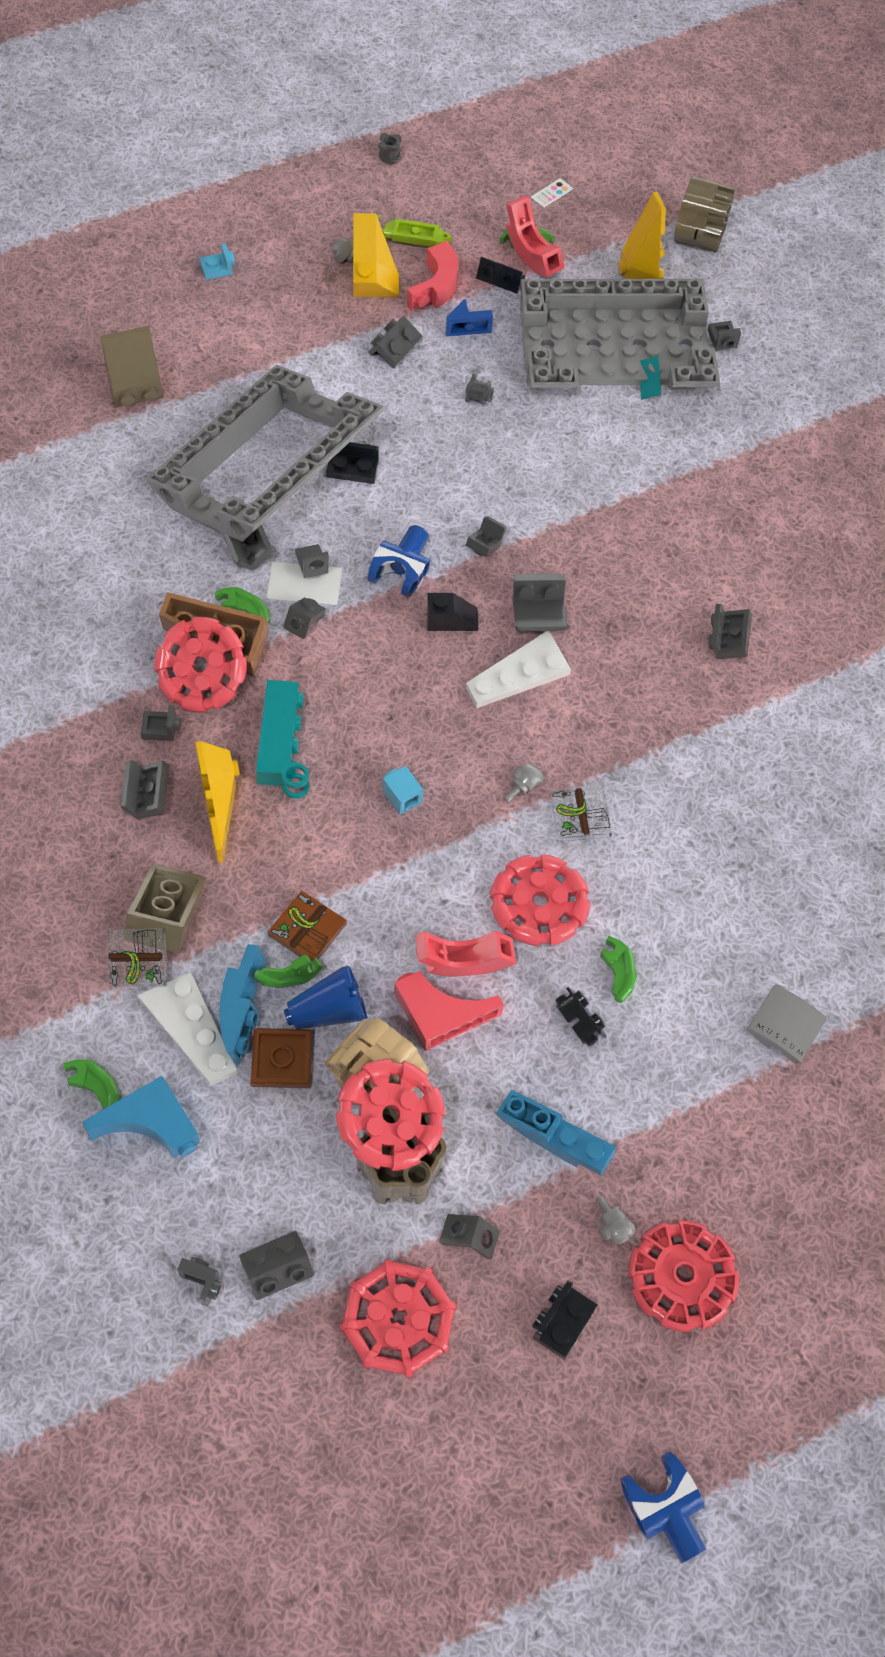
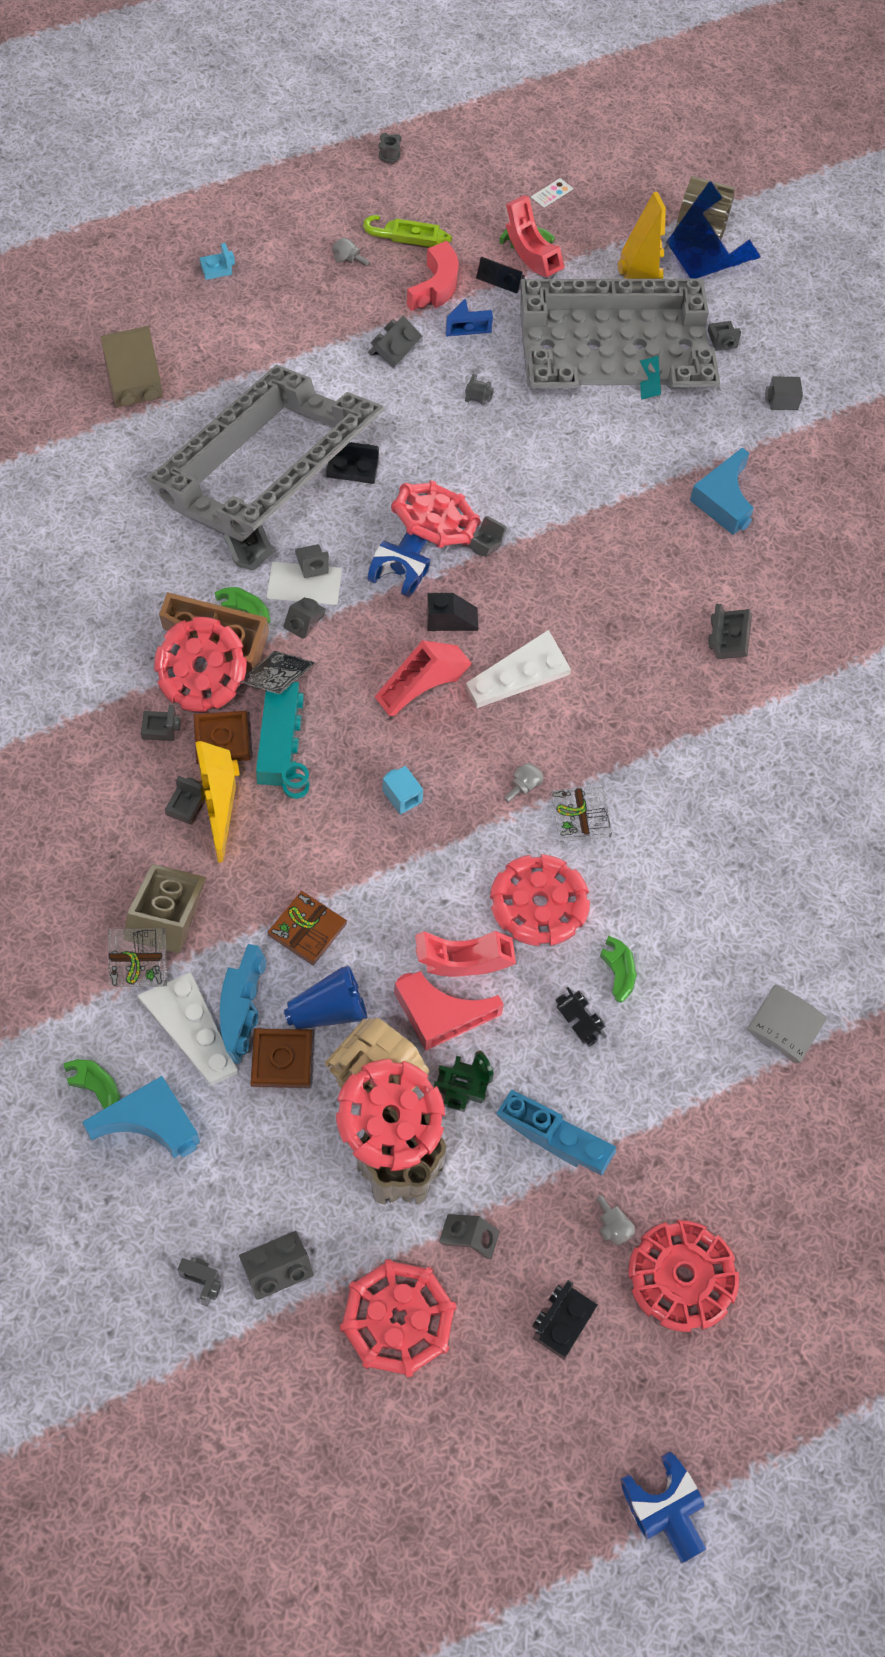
dark grey bracket [121,760,169,819] -> none
bright green piece [254,954,323,988] -> none
yellow wedge [353,213,399,297] -> none
dark grey bracket [512,574,567,632] -> none
none -> dark grey bracket [165,776,205,824]
none -> dark orange tile [193,710,250,764]
none -> black sticker [240,651,315,694]
none -> coral arch [375,640,472,716]
none -> coral plate [391,480,481,548]
none -> dark green piece [434,1050,494,1112]
none -> clear blue wing [666,180,761,279]
none -> dark azure arch [690,447,754,535]
none -> dark grey brick [765,376,803,410]

